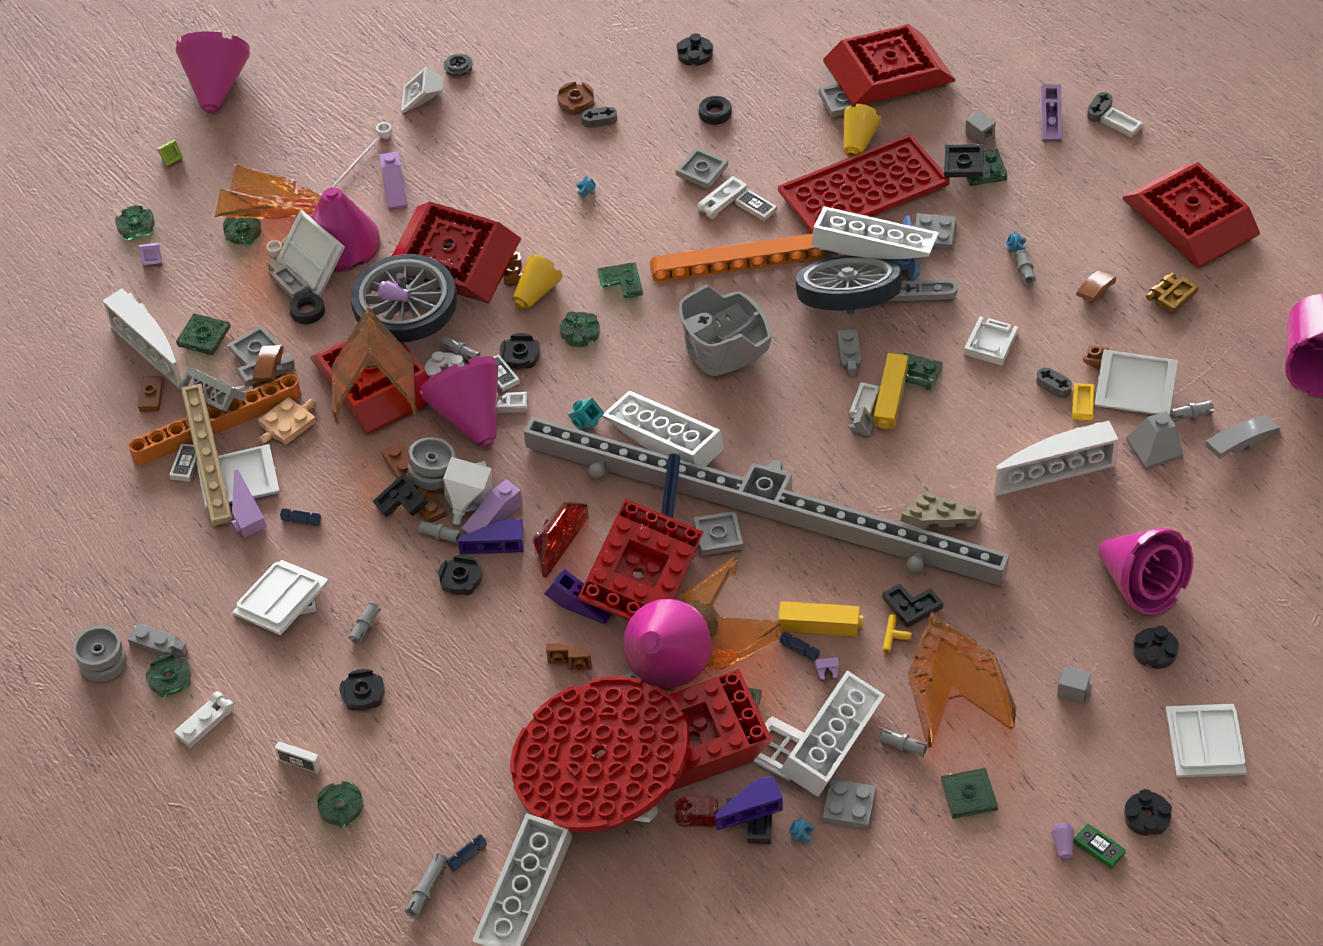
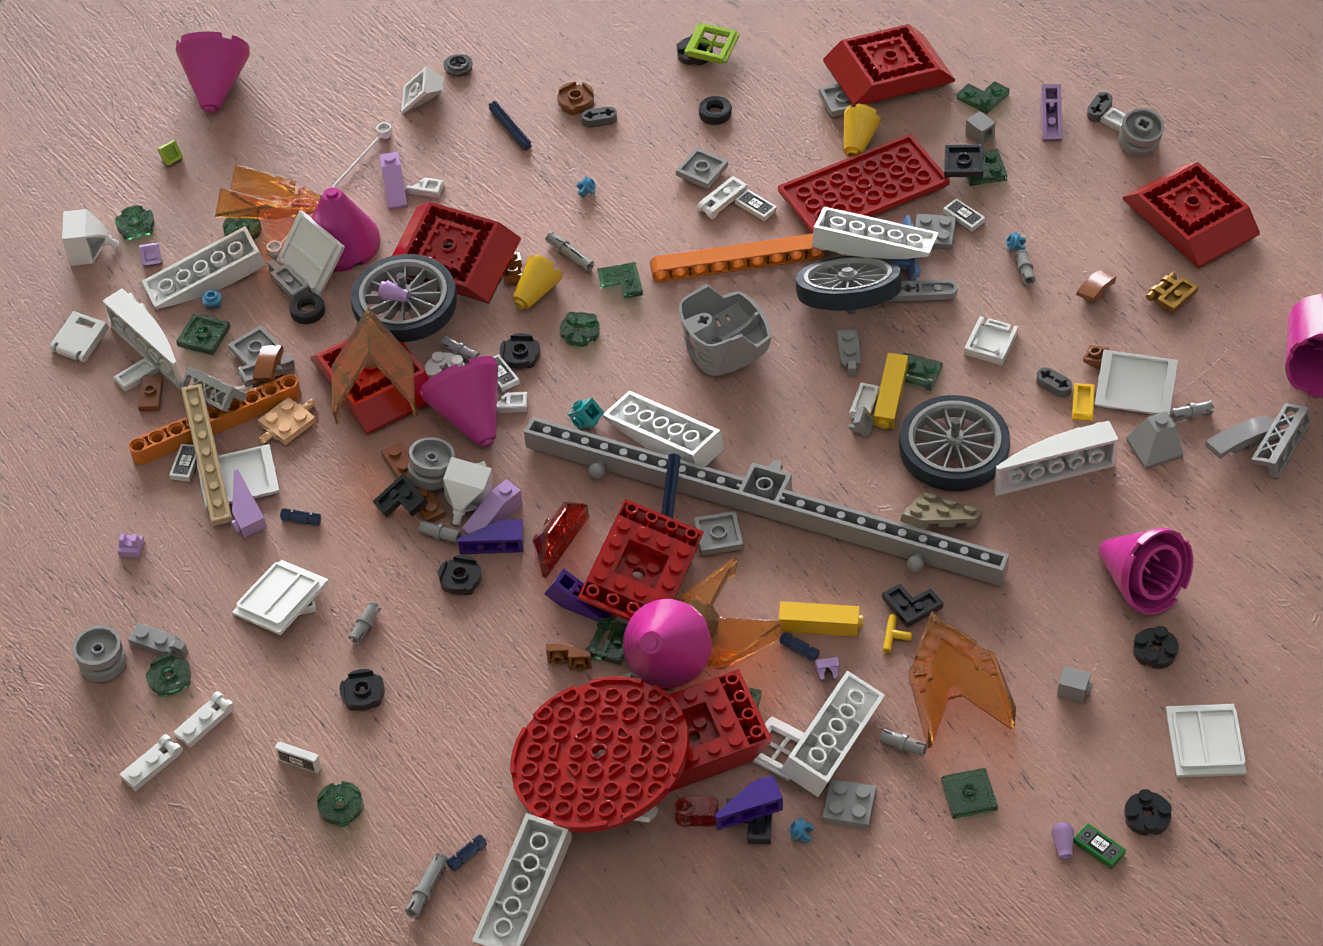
none -> white container [49,311,109,363]
none -> white piece [62,209,119,266]
none -> white tile [113,357,159,393]
none -> lavender tile [117,533,145,558]
none -> white plate [119,734,183,792]
none -> white slope [142,226,267,309]
none -> dark azure plate [202,290,222,310]
none -> white tile [405,178,444,198]
none -> dark blue axle [489,101,532,150]
none -> light grey pin [545,231,594,272]
none -> clear green plate [585,618,627,665]
none -> lime piece [684,23,740,64]
none -> wheel [899,395,1010,491]
none -> tile [943,198,985,232]
none -> clear green plate [957,81,1010,114]
none -> light grey wheel [1118,108,1165,158]
none -> light grey fence [1251,403,1311,479]

